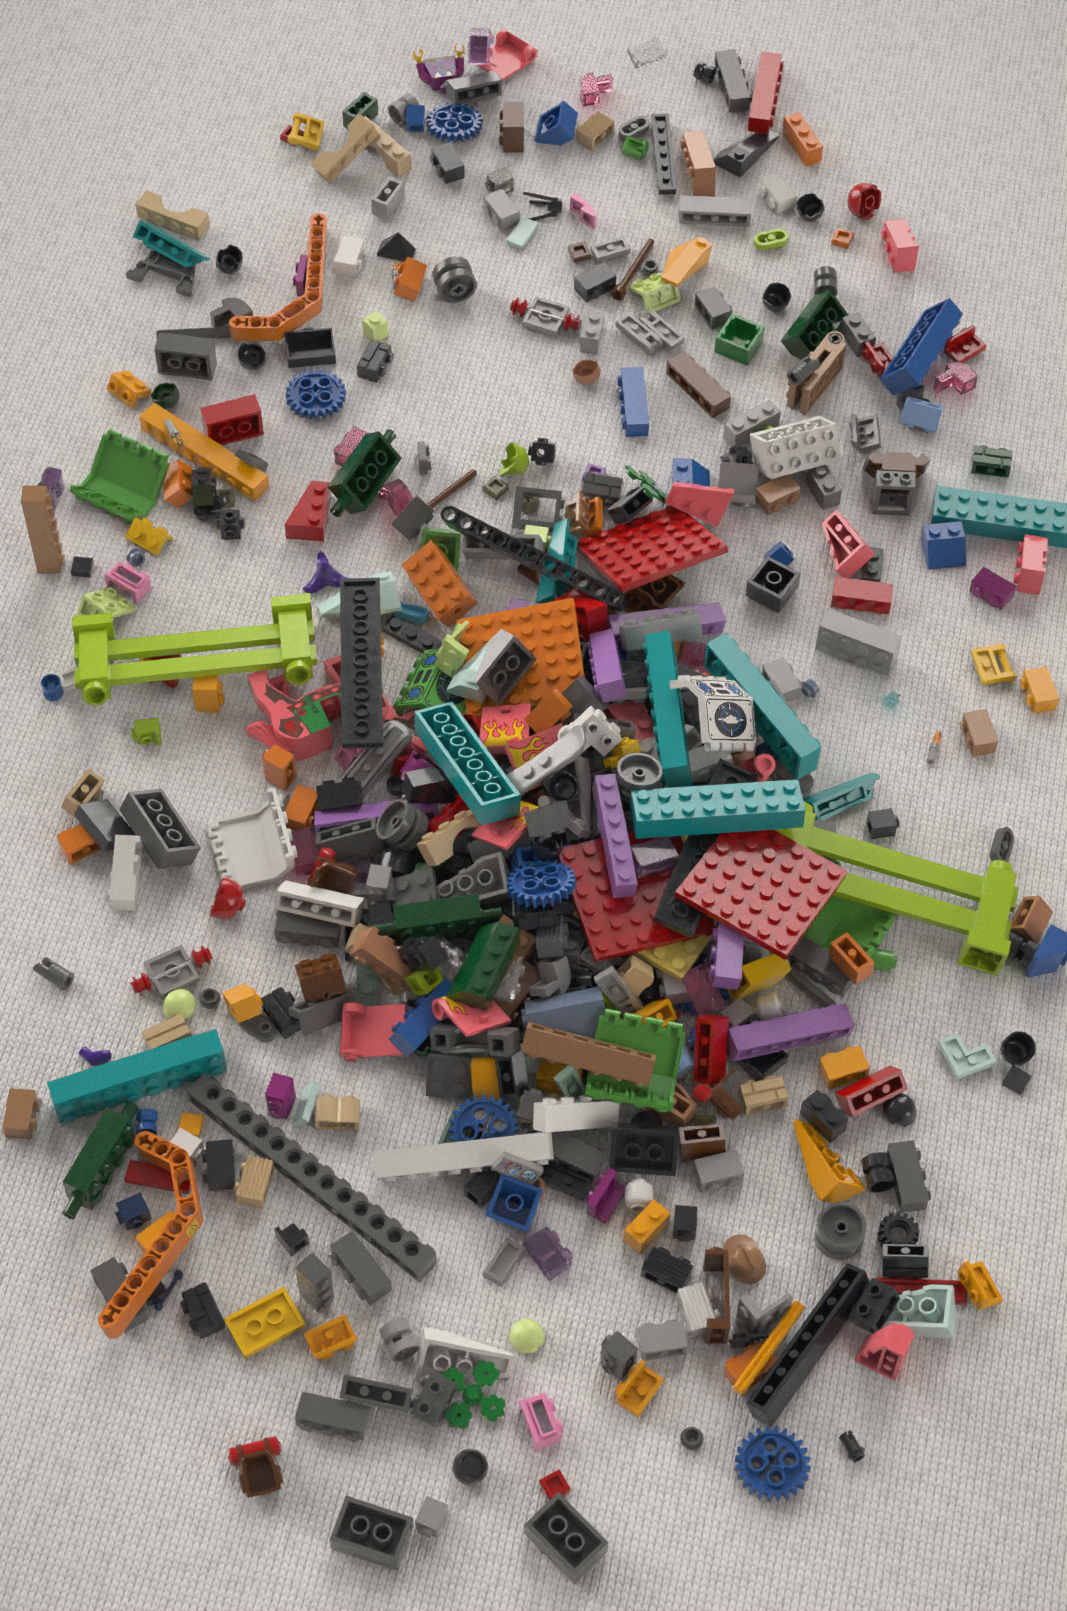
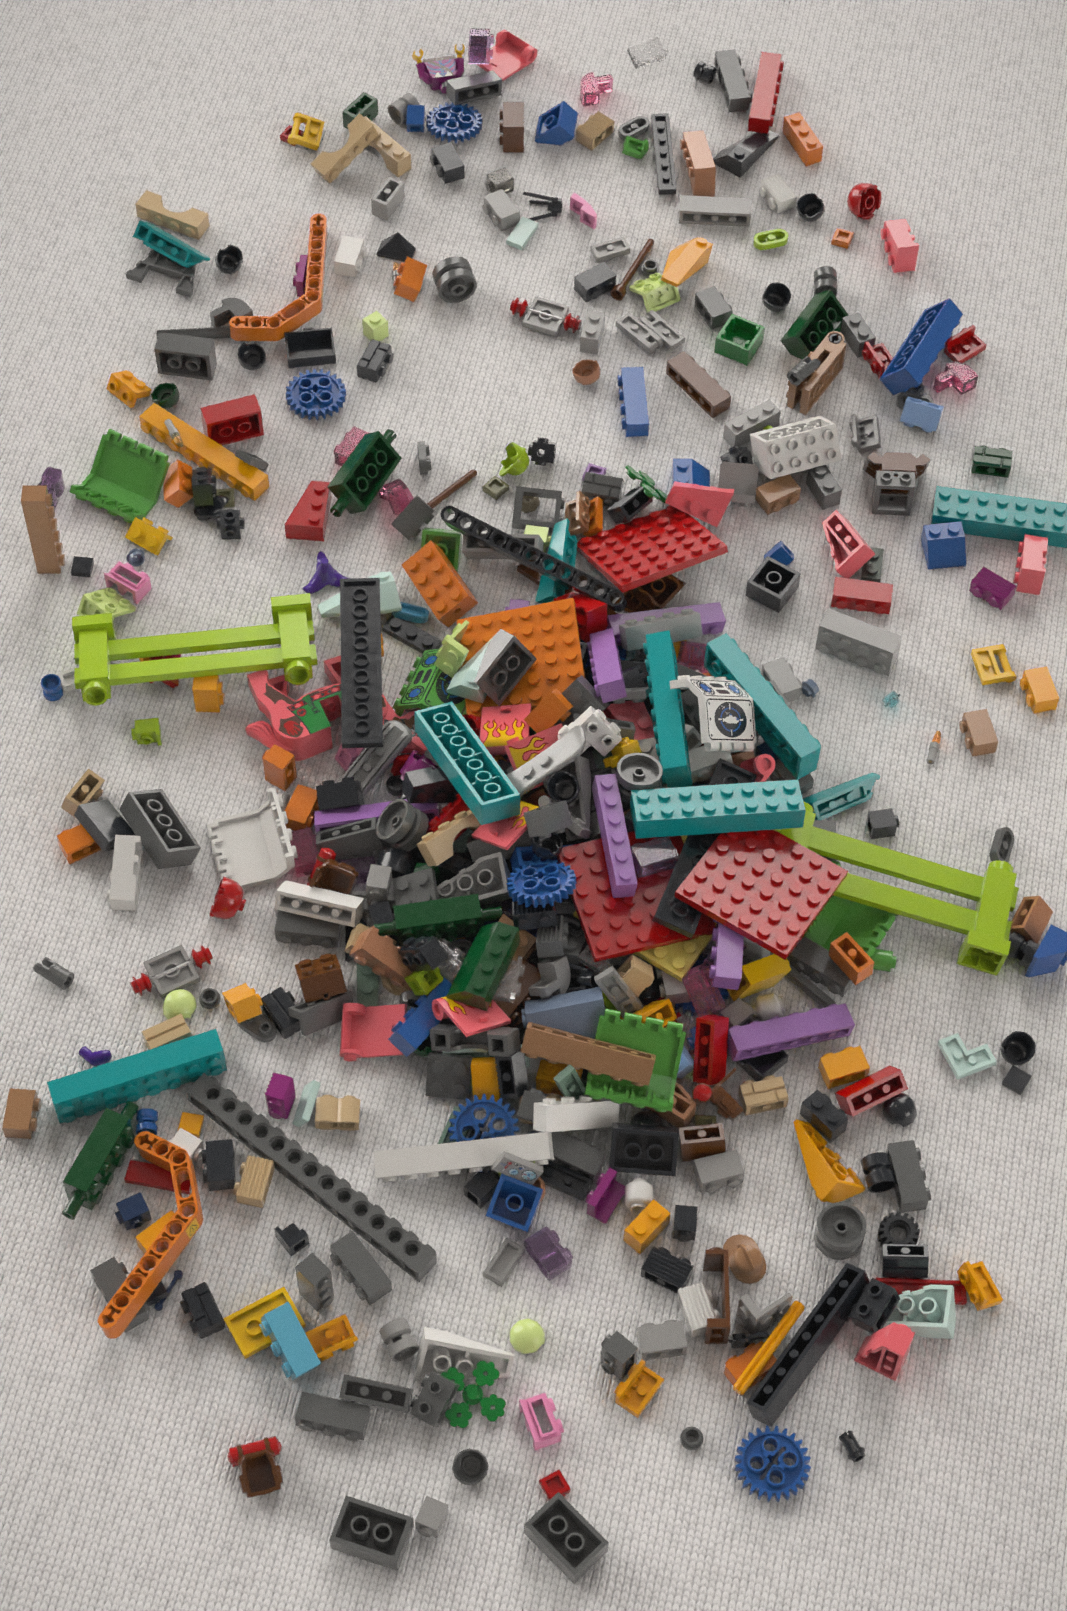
plate [568,241,591,263] -> none
none -> medium azure brick [259,1301,321,1381]

